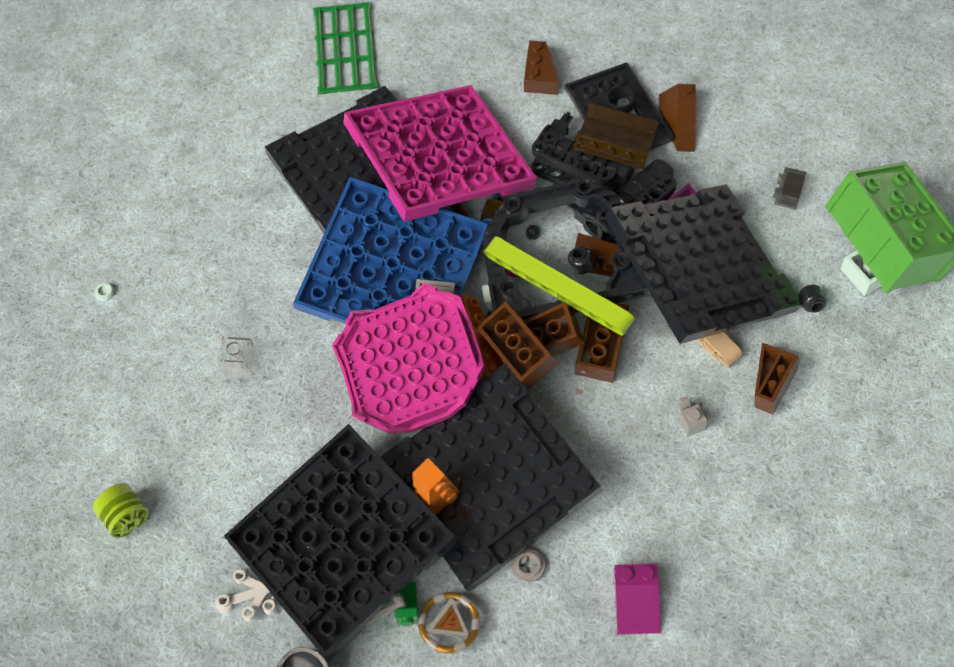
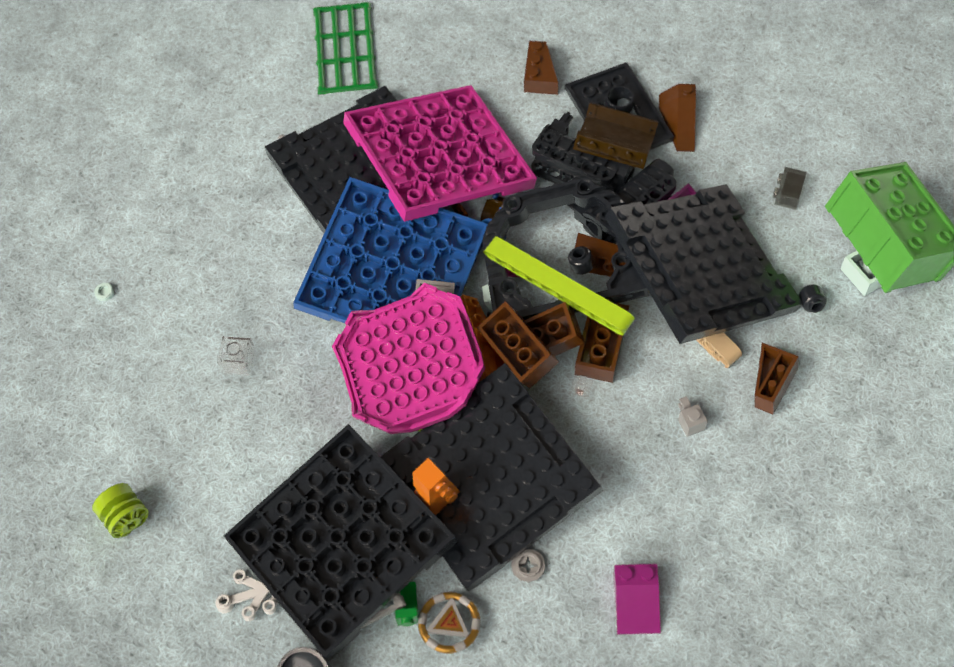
black hinge [526,225,540,240] -> none

